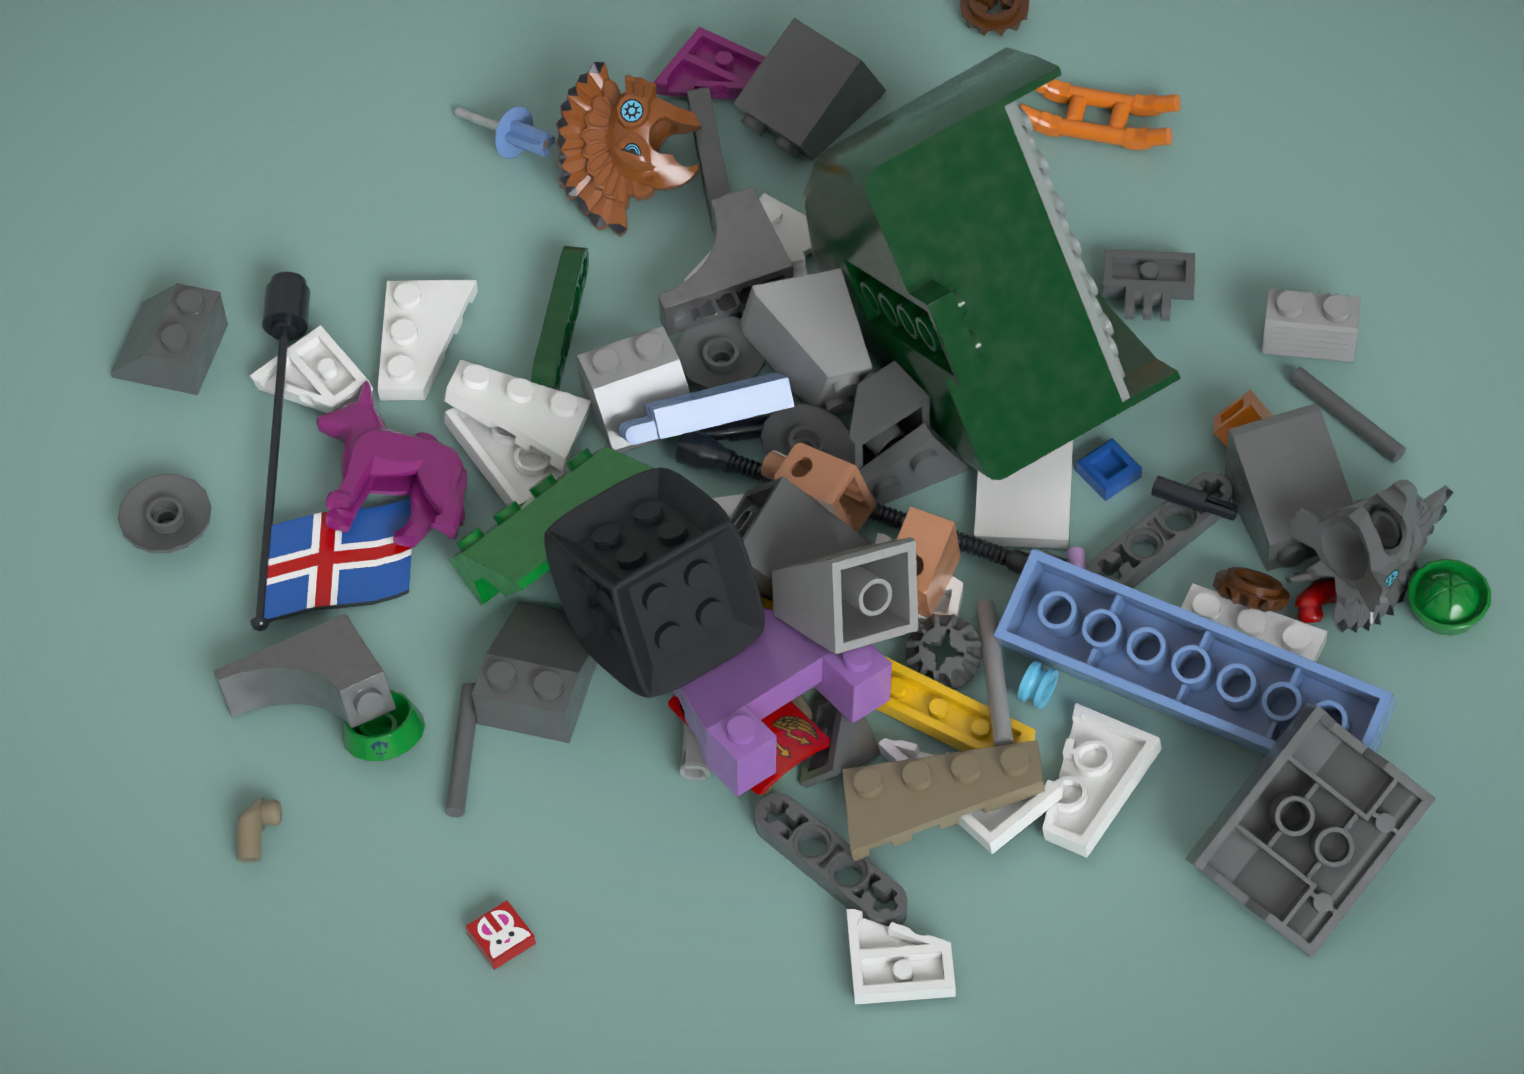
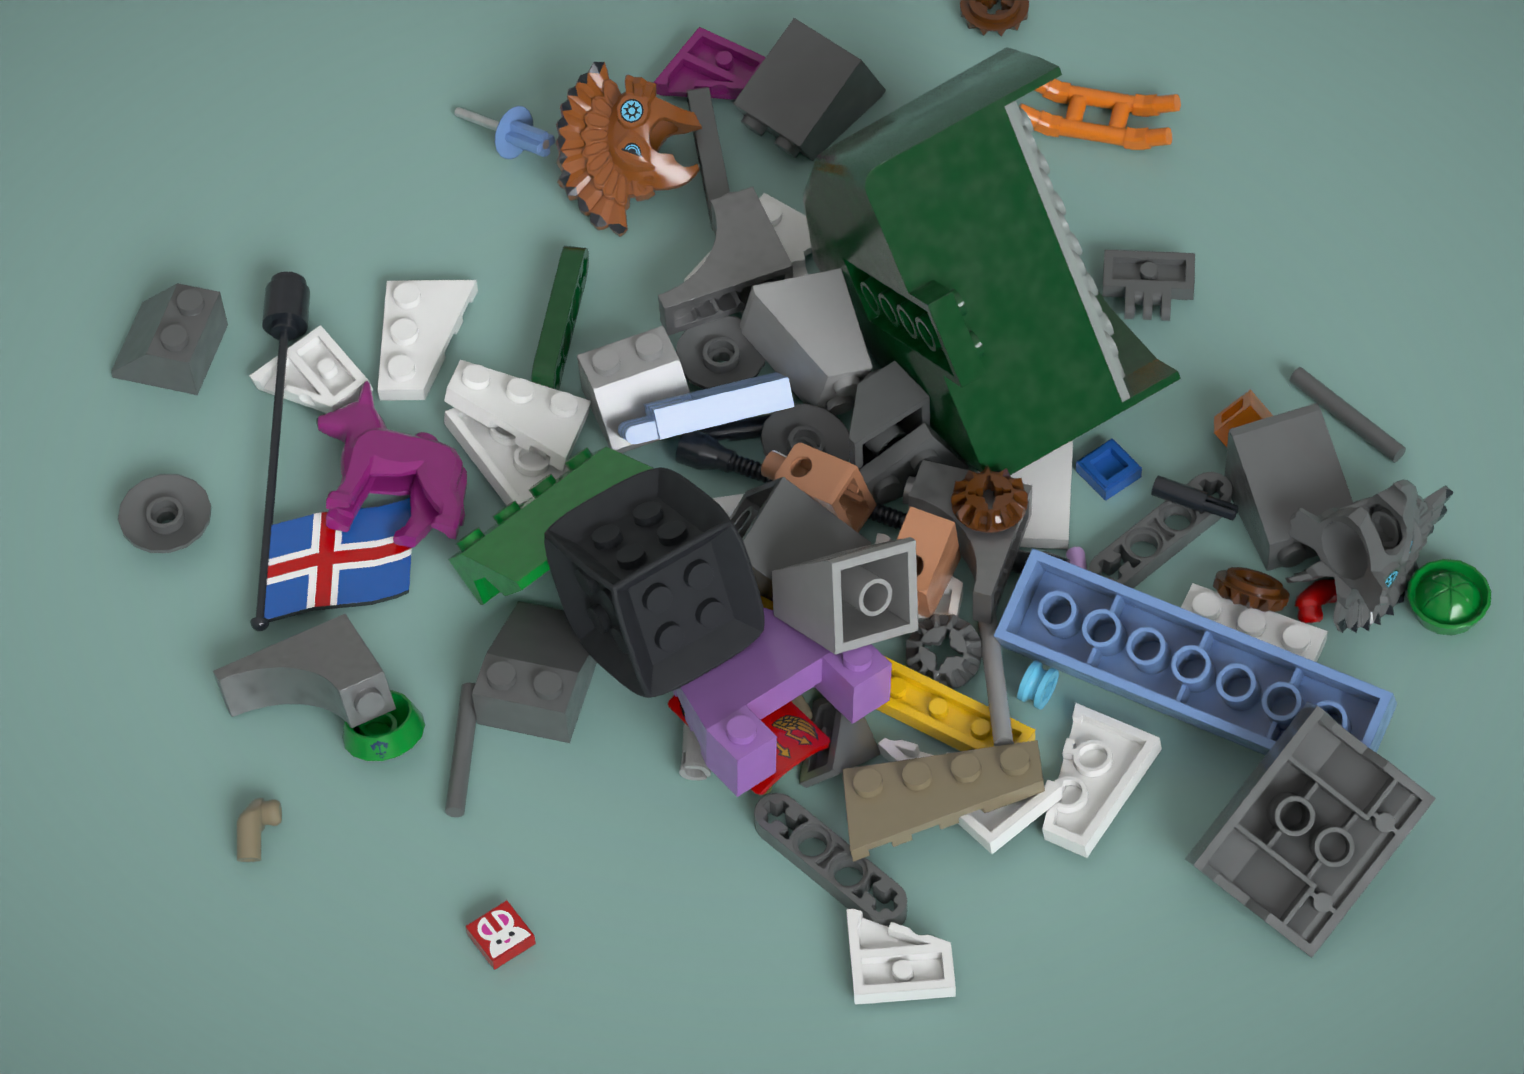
light grey brick [1262,287,1361,362] -> none
none -> flat silver arch [903,460,1032,624]
none -> reddish brown gear [951,465,1028,533]

